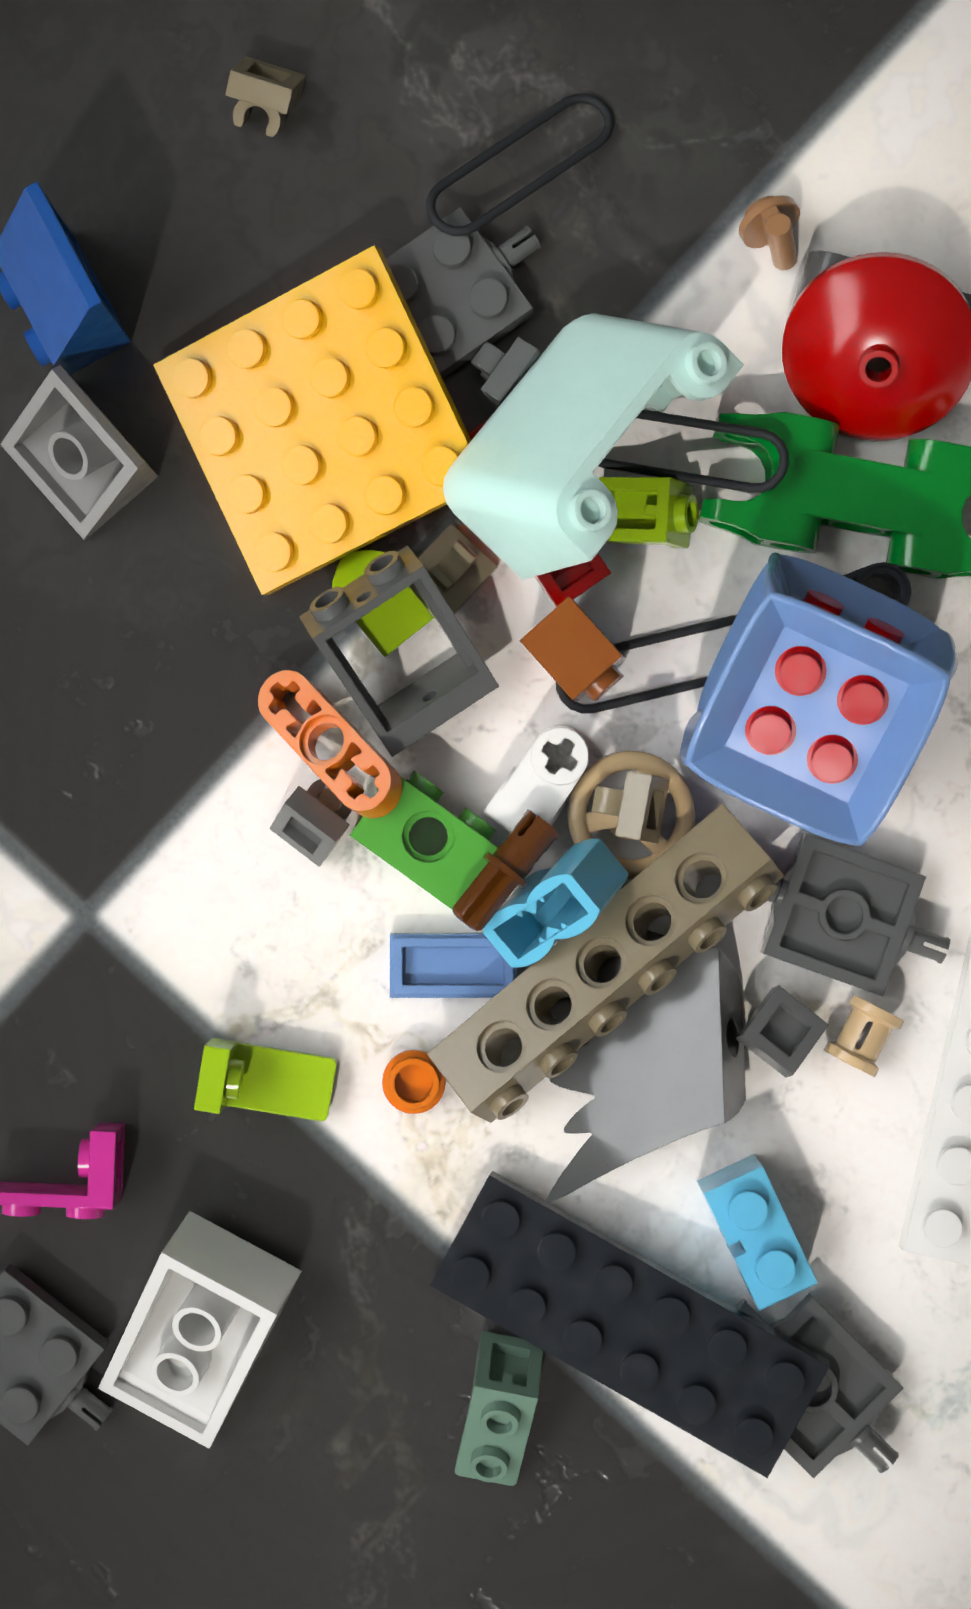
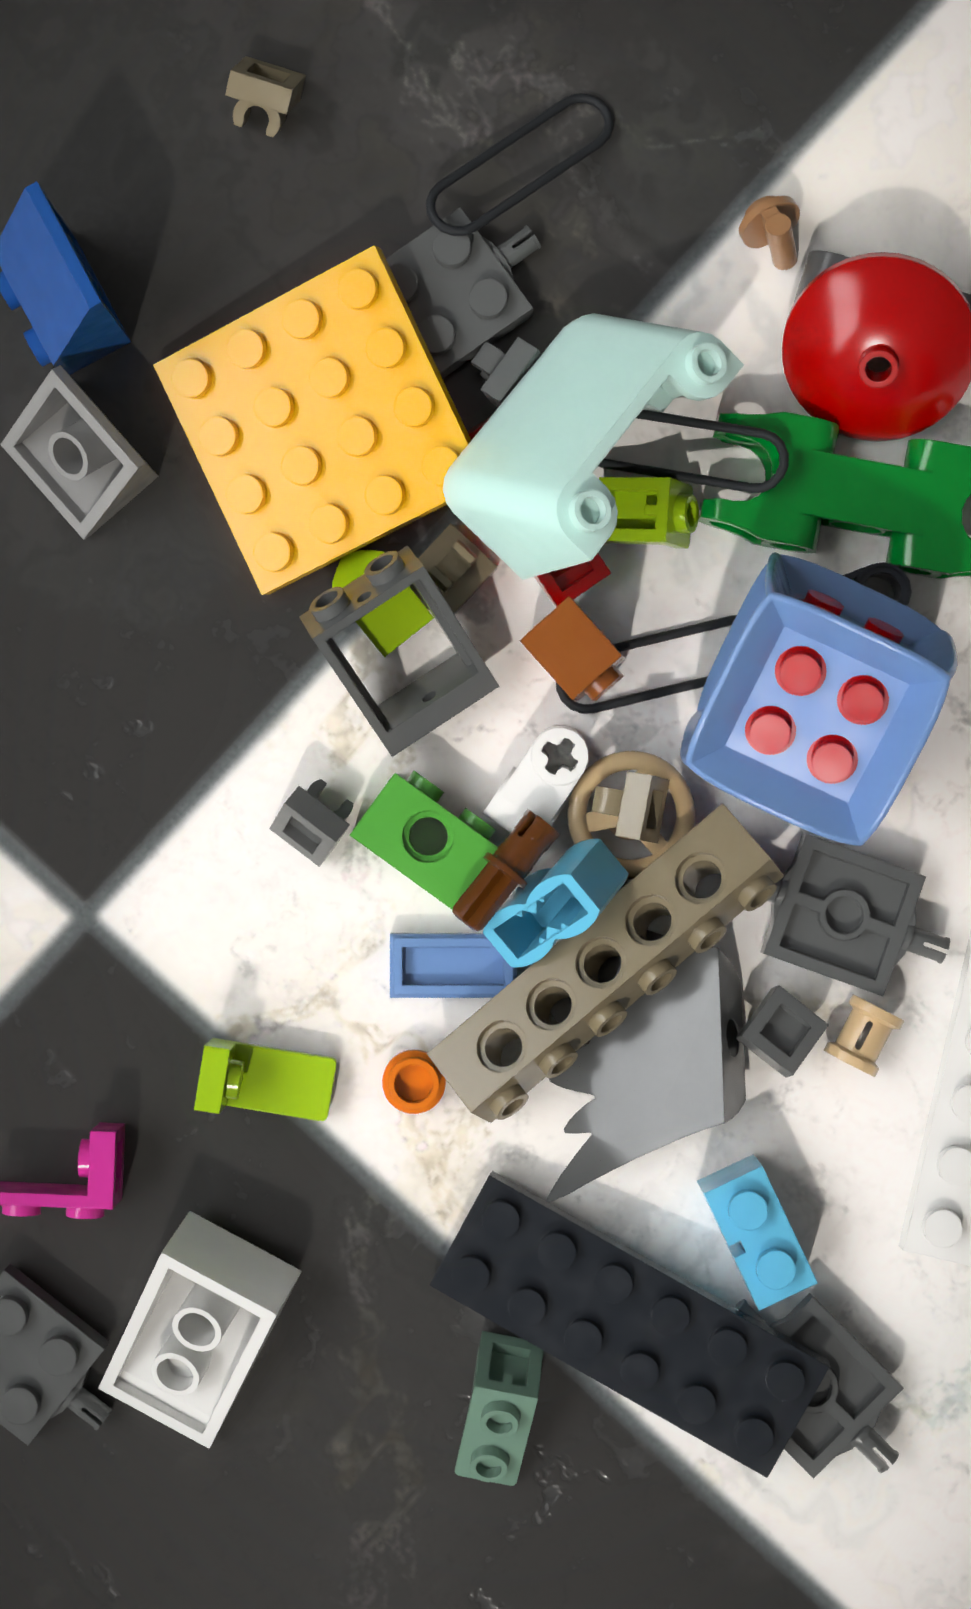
orange beam [258,670,402,818] -> none

